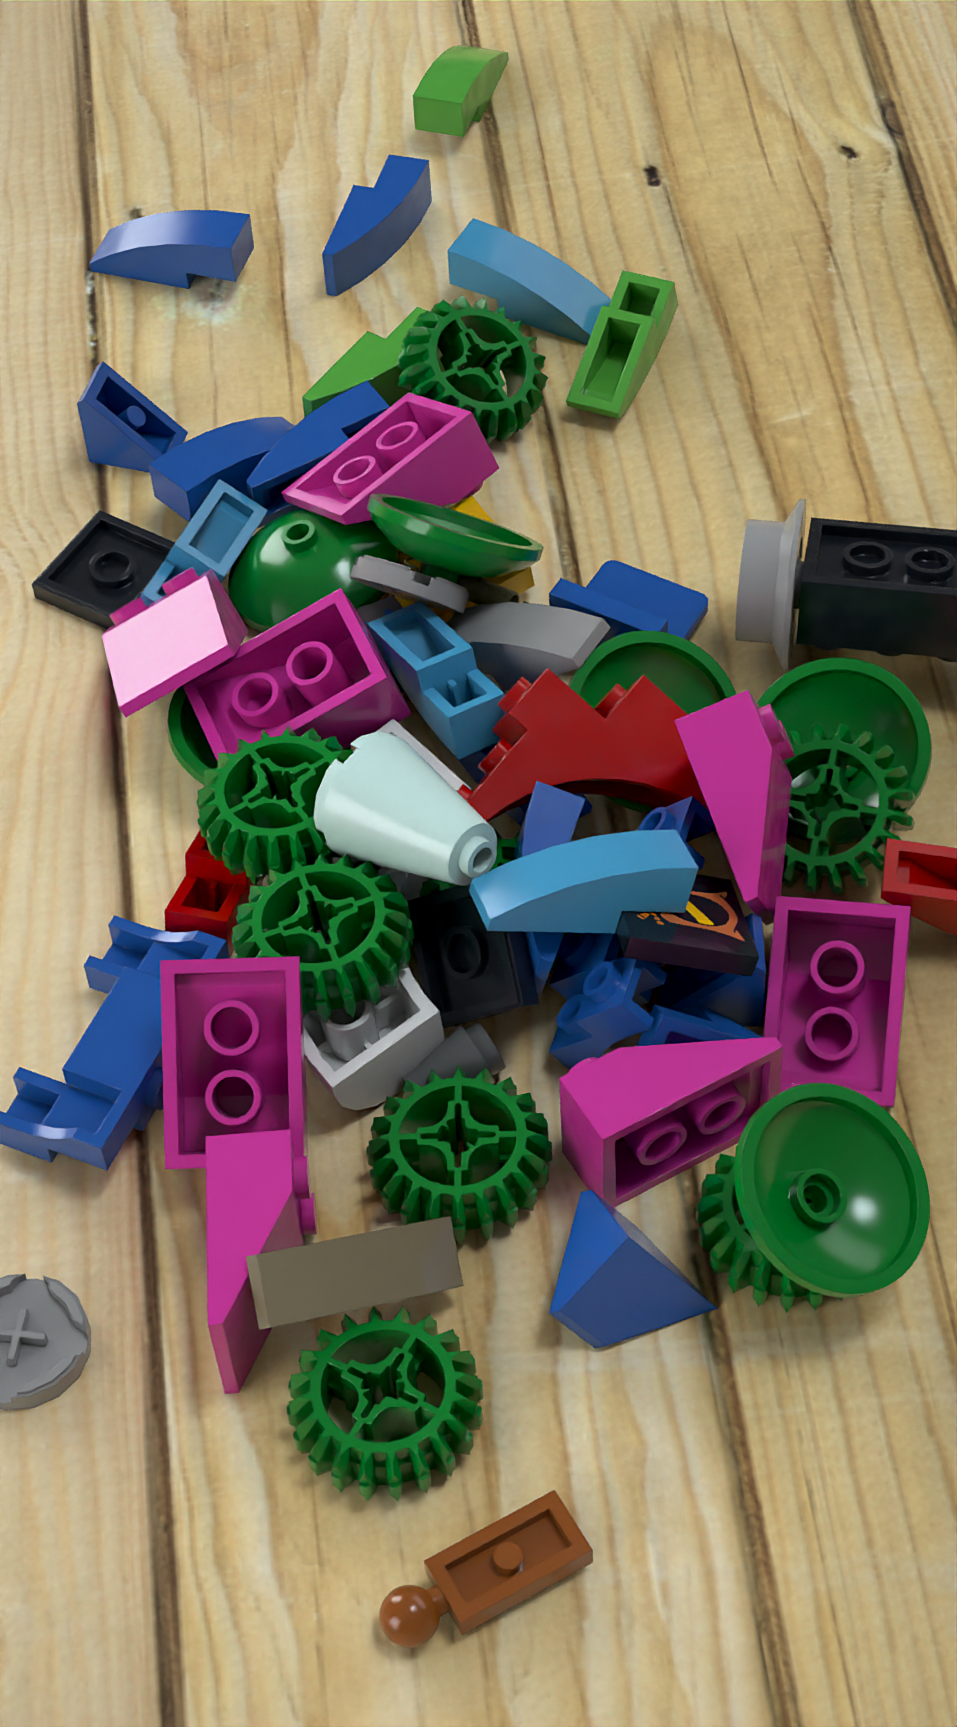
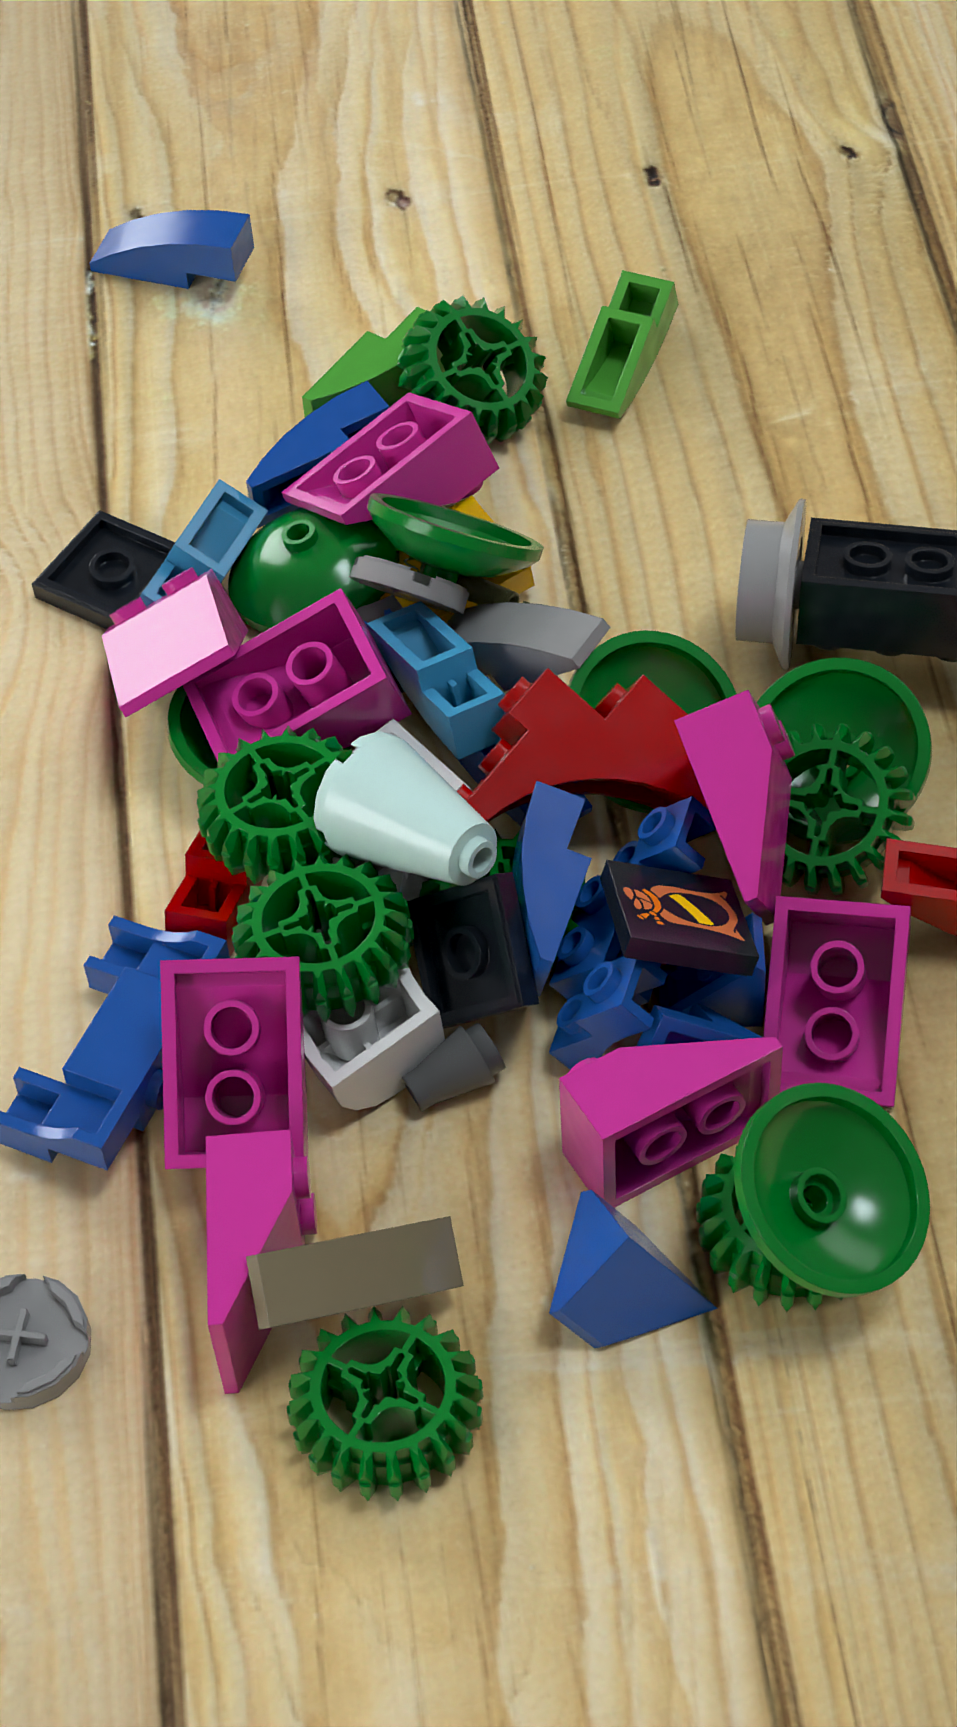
blue slope [77,361,188,473] -> none
blue slope [148,417,294,522] -> none
blue slope [322,154,432,296] -> none
green gear [366,1064,553,1245] -> none
dark orange plate [379,1490,593,1648] -> none
bright green slope [413,45,509,137] -> none
dark azure slope [447,218,611,345] -> none
dark azure slope [469,830,698,933] -> none
blue bracket [549,560,708,648] -> none

